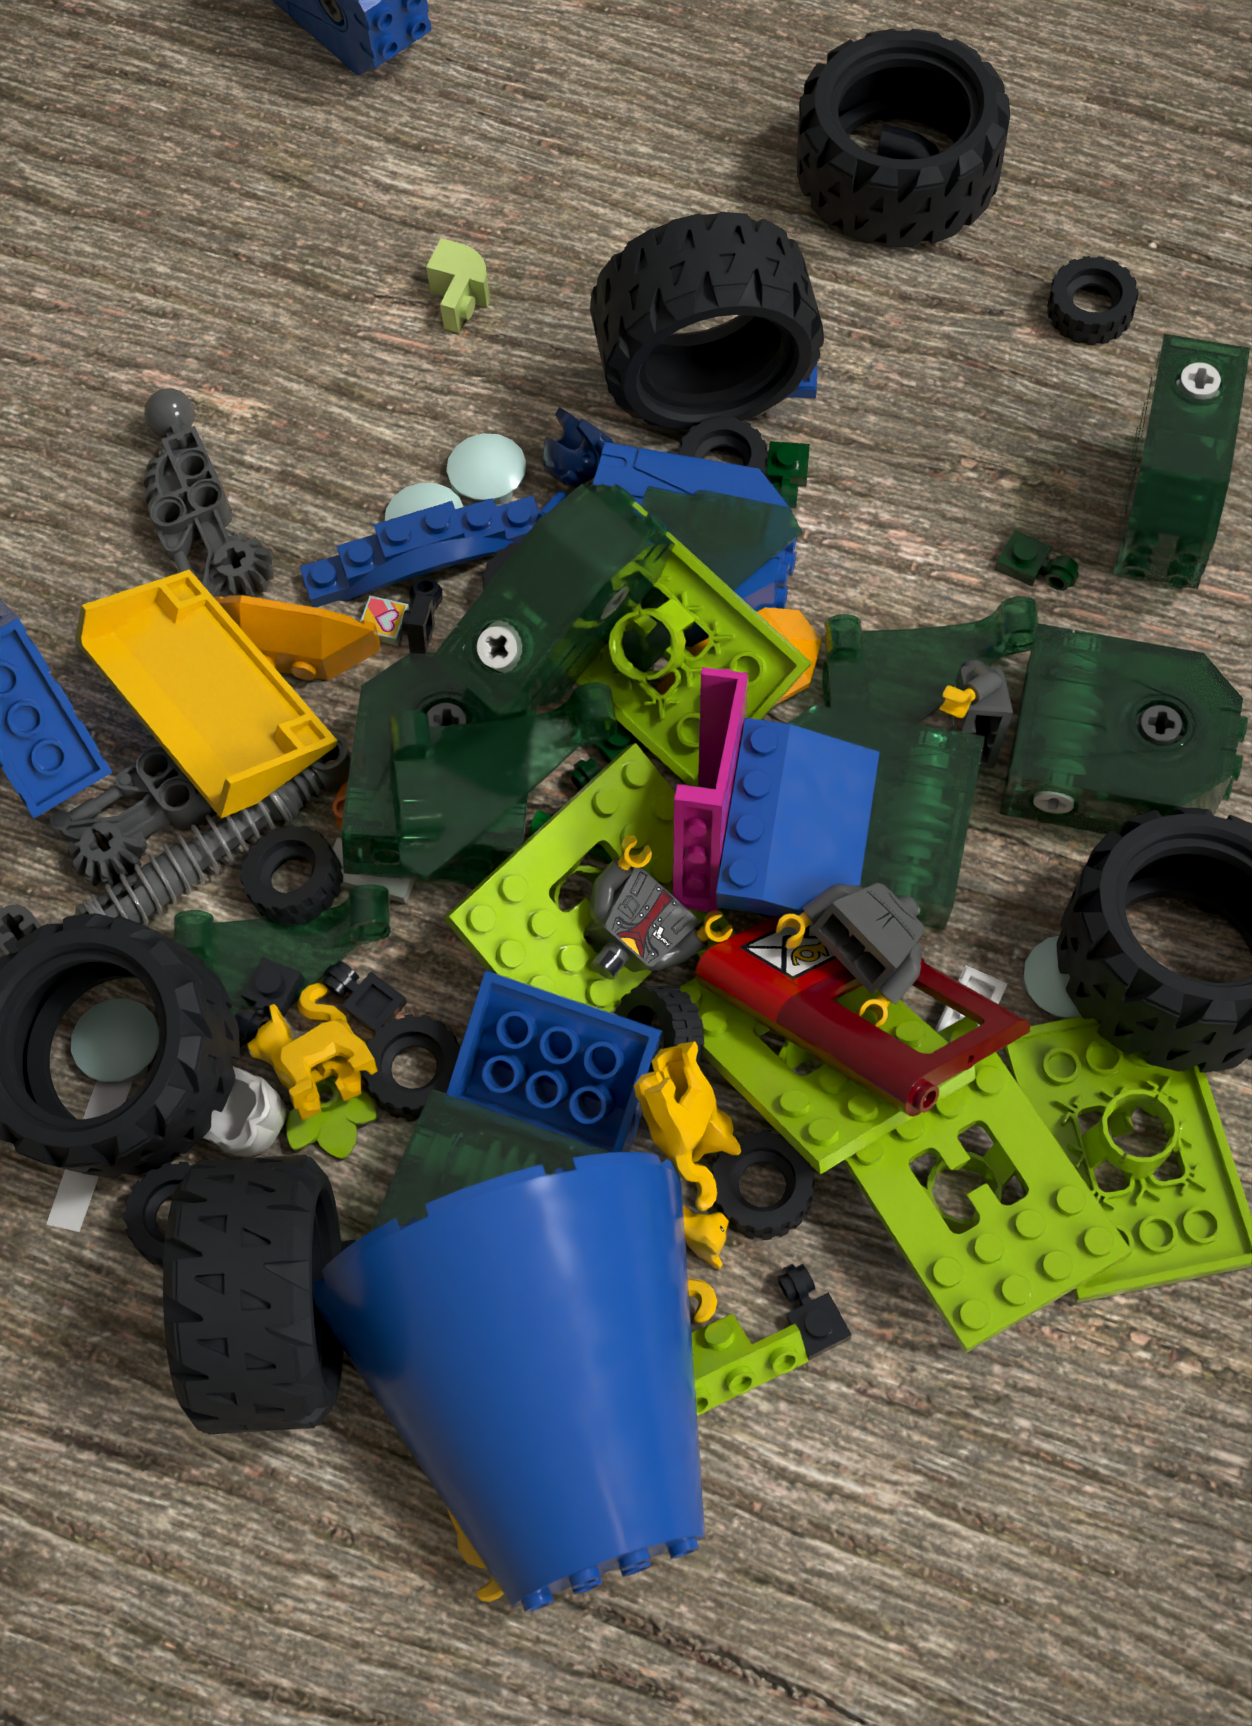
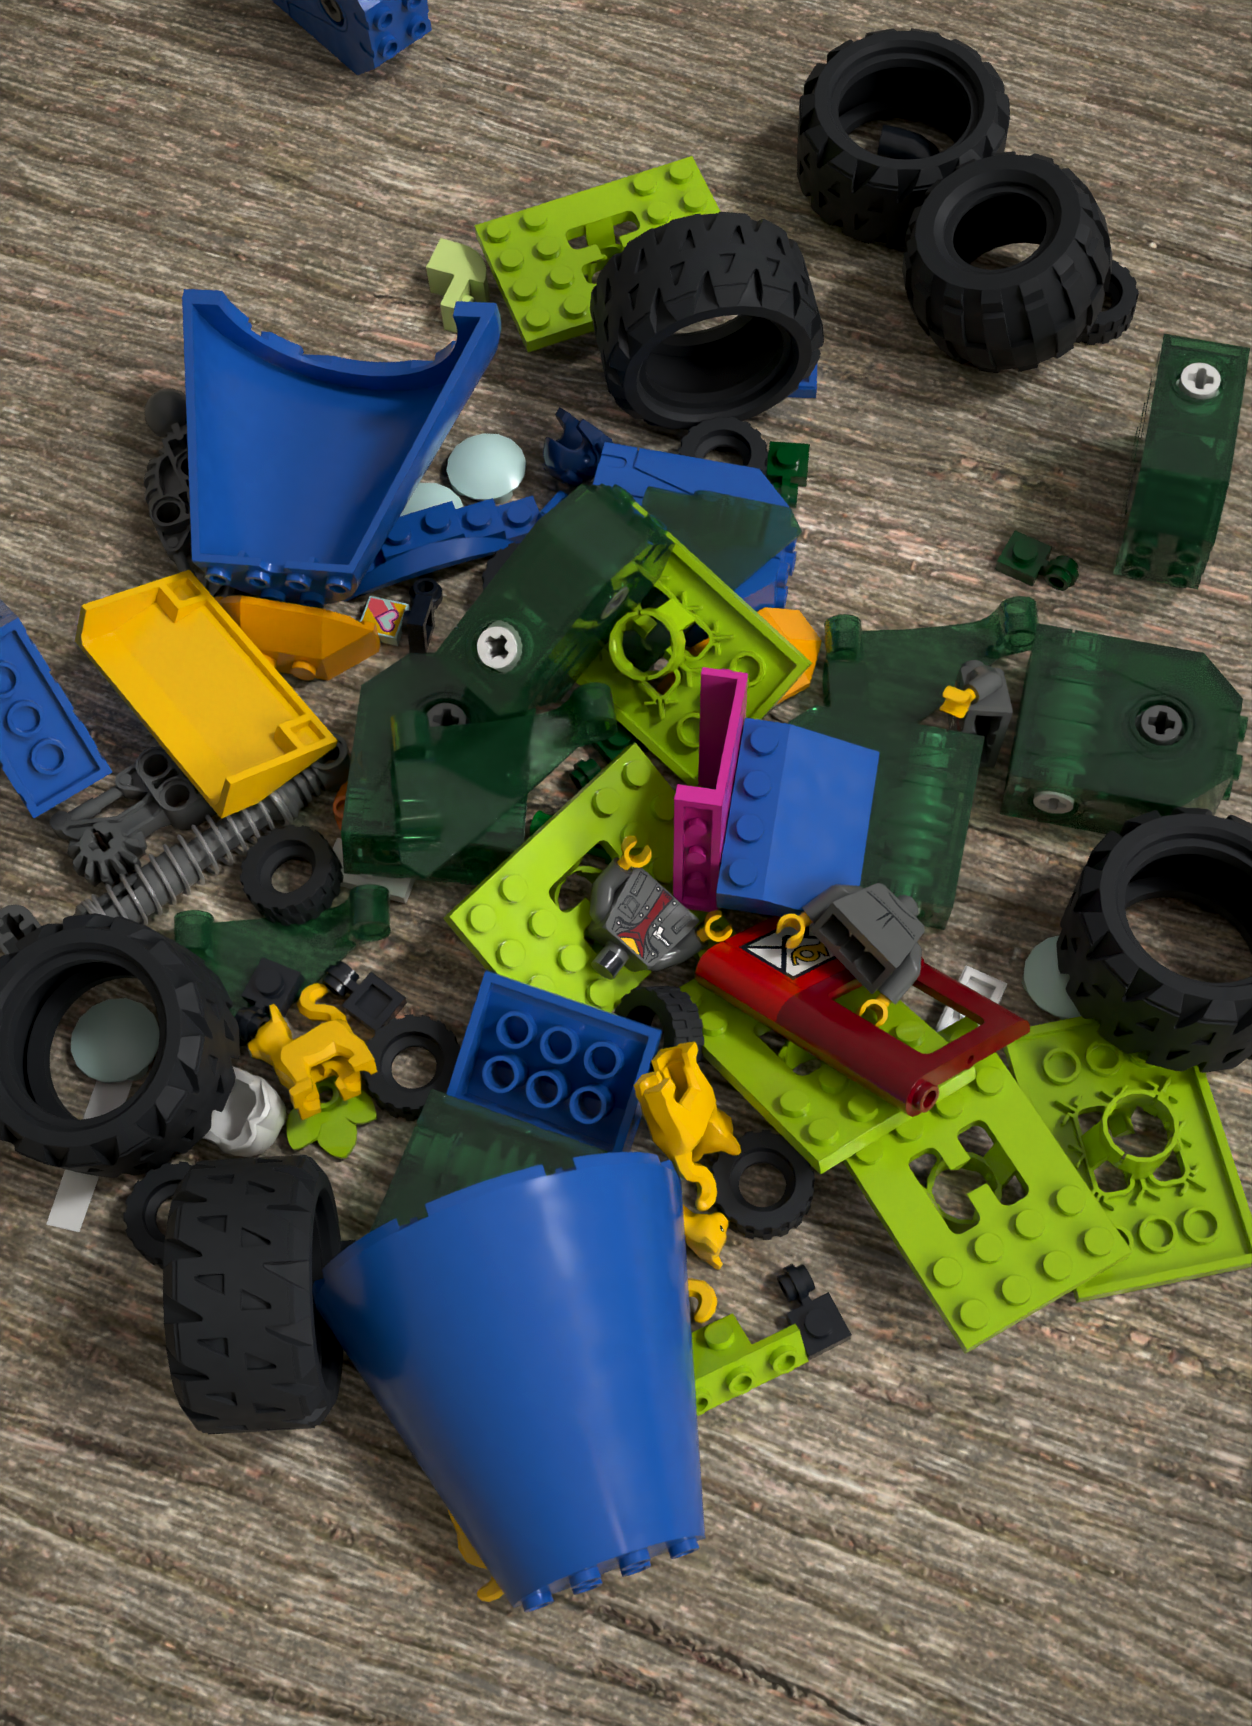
none -> blue cone [182,289,502,609]
none -> lime plate [474,156,721,352]
none -> black tyre [902,151,1113,373]

